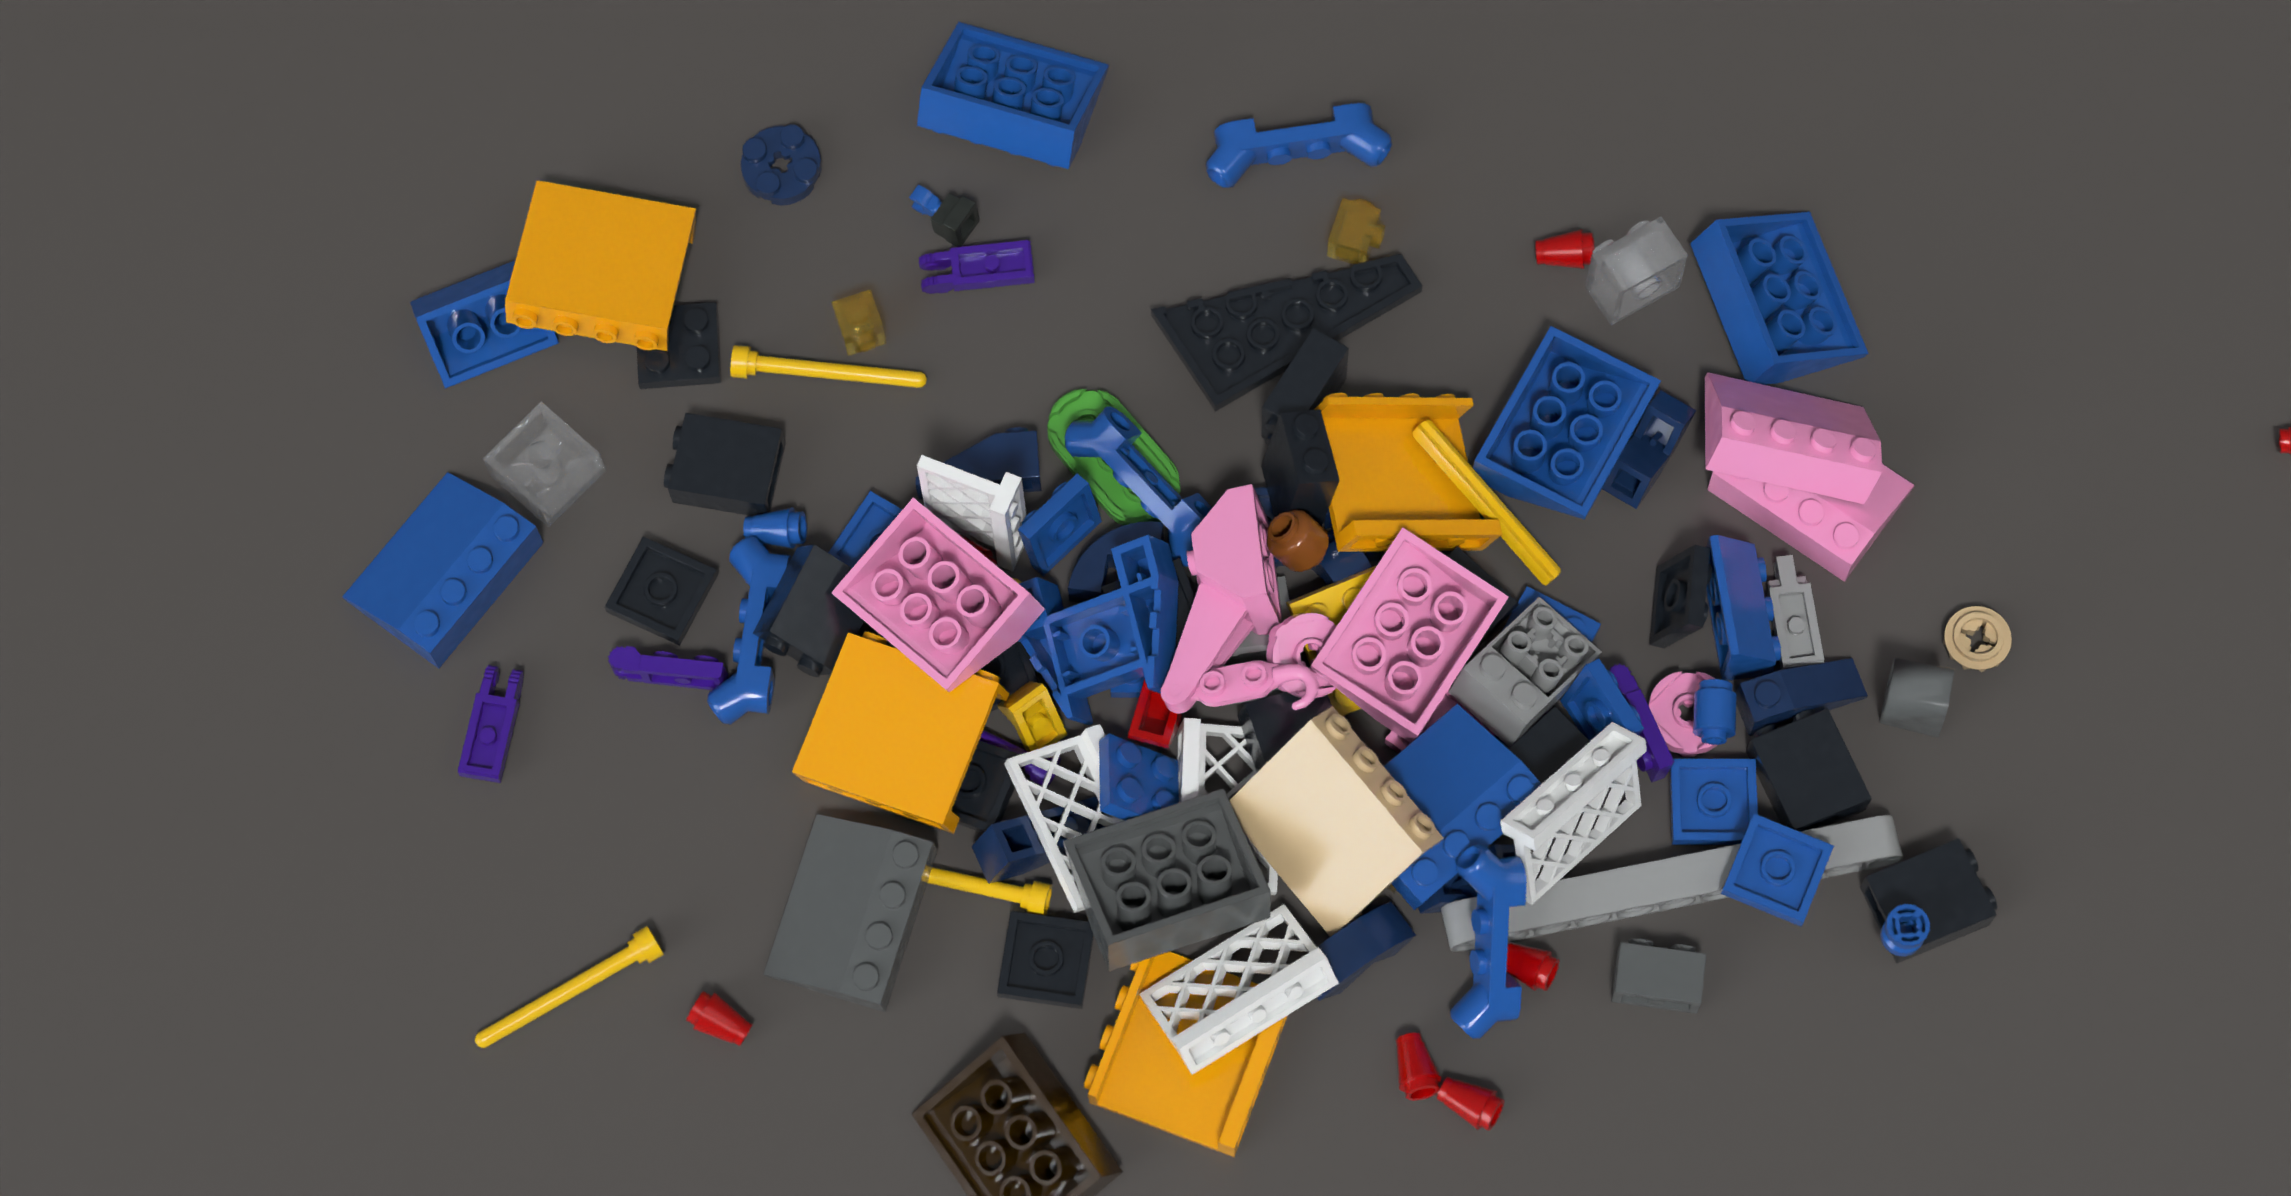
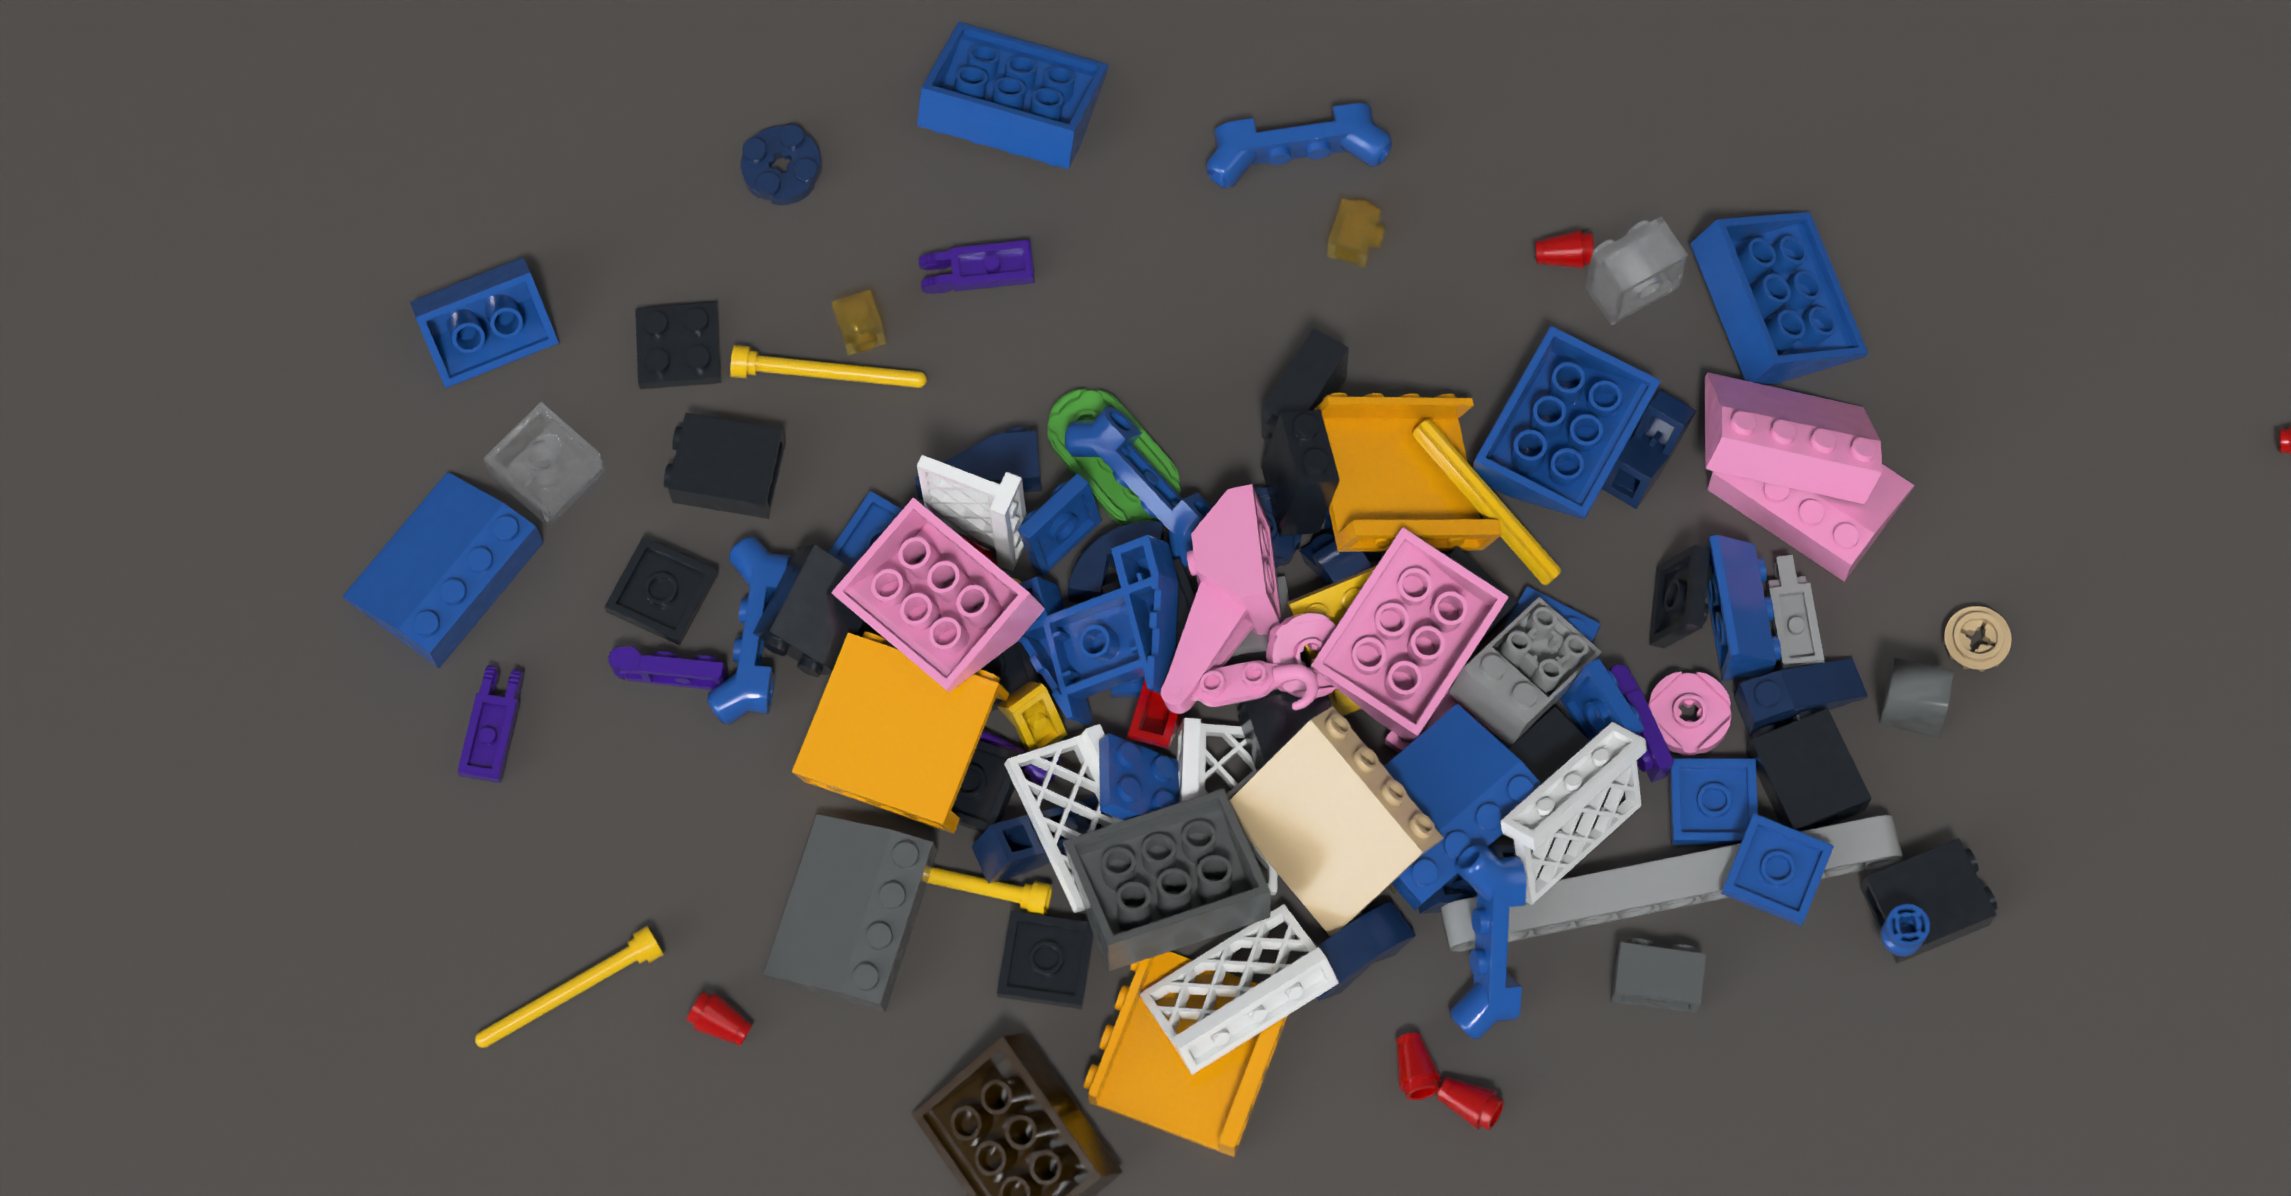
light orange panel [505,180,696,351] -> none
blue cone [743,507,807,549] -> none
pearl dark grey piece [909,185,980,247] -> none
black wing [1151,254,1422,412] -> none
dark orange head [1266,510,1329,572] -> none
red cone [1506,942,1560,991] -> none
blue brick [1693,679,1737,745] -> none

